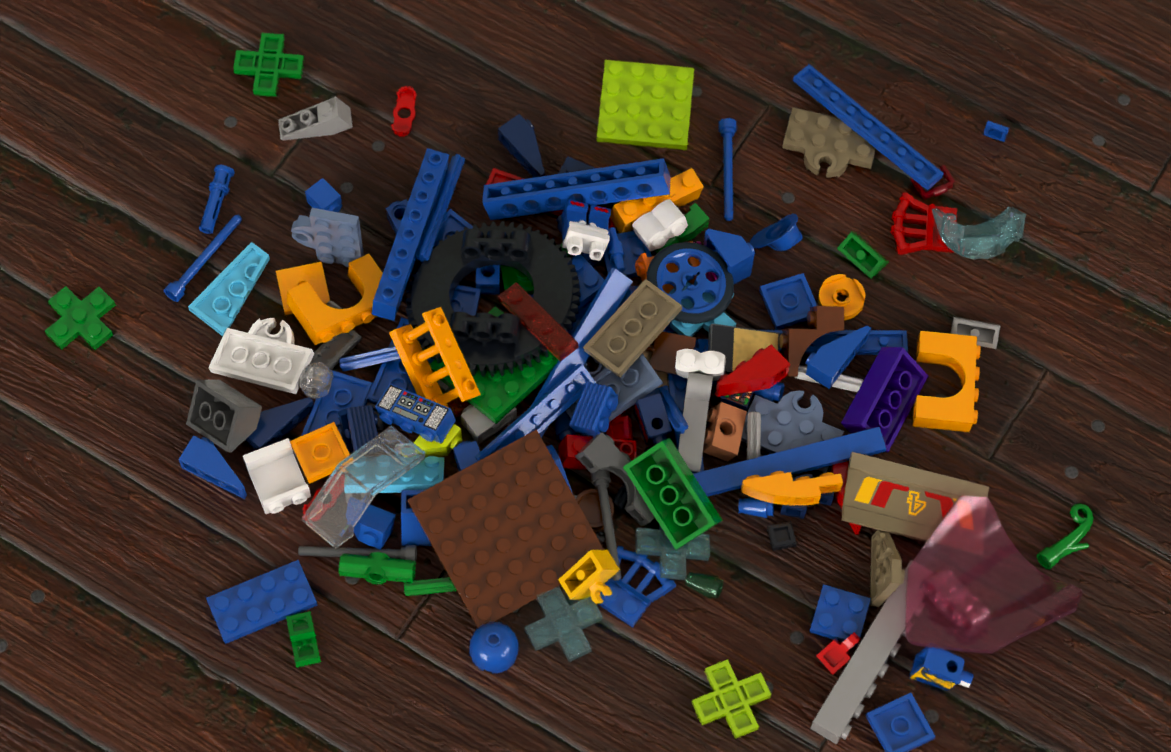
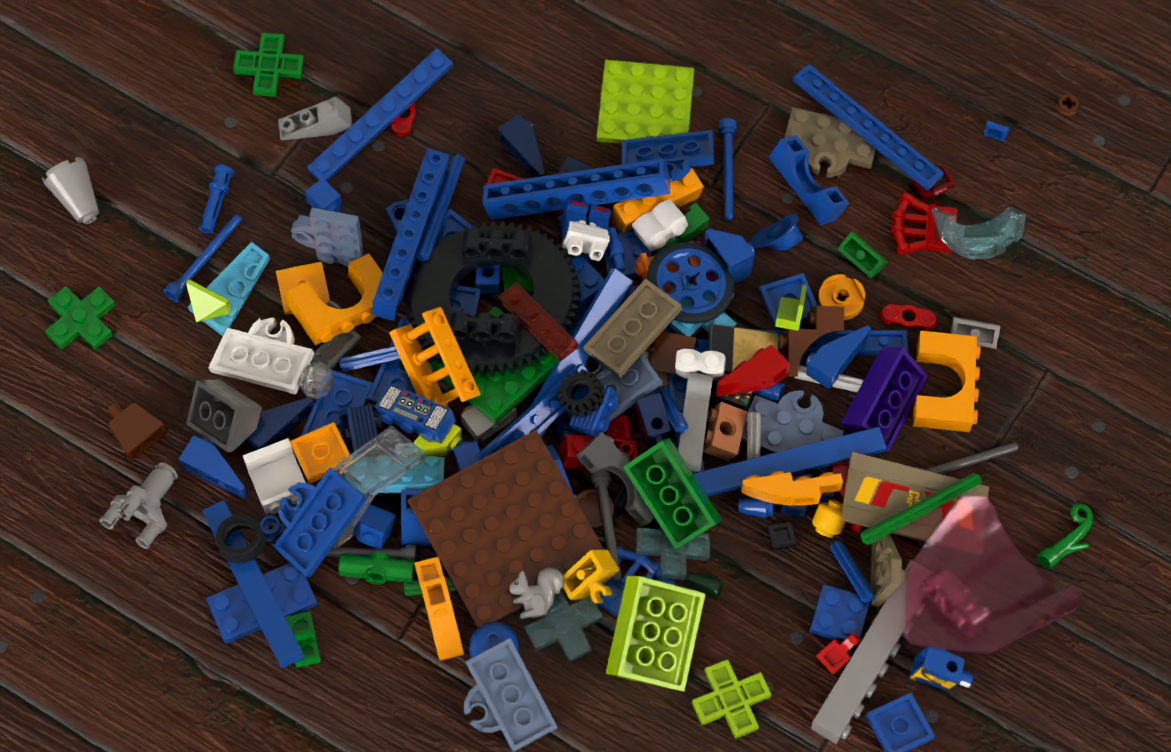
none -> light grey cone [42,157,99,225]
none -> light grey wheel [100,462,178,549]
none -> reddish brown torso [108,402,166,462]
none -> slope [186,279,231,322]
none -> blue tile [202,500,304,669]
none -> black tyre [215,514,265,564]
none -> blue plate [260,514,286,542]
none -> blue plate [273,468,367,577]
none -> blue plate [307,48,453,182]
none -> light orange slope [414,557,464,661]
none -> sand blue plate [464,638,558,752]
none -> light grey animal [509,567,564,619]
none -> black tyre [558,369,605,417]
none -> lime slope [605,576,705,692]
none -> blue plate [621,130,714,182]
none -> blue arch [769,135,849,225]
none -> lime panel [775,285,807,331]
none -> yellow head [812,499,846,538]
none -> blue axle [830,540,875,603]
none -> green axle [860,473,982,545]
none -> red piece [880,304,936,331]
none -> dark grey piece [915,442,1019,474]
none -> reddish brown bush [1057,94,1079,116]

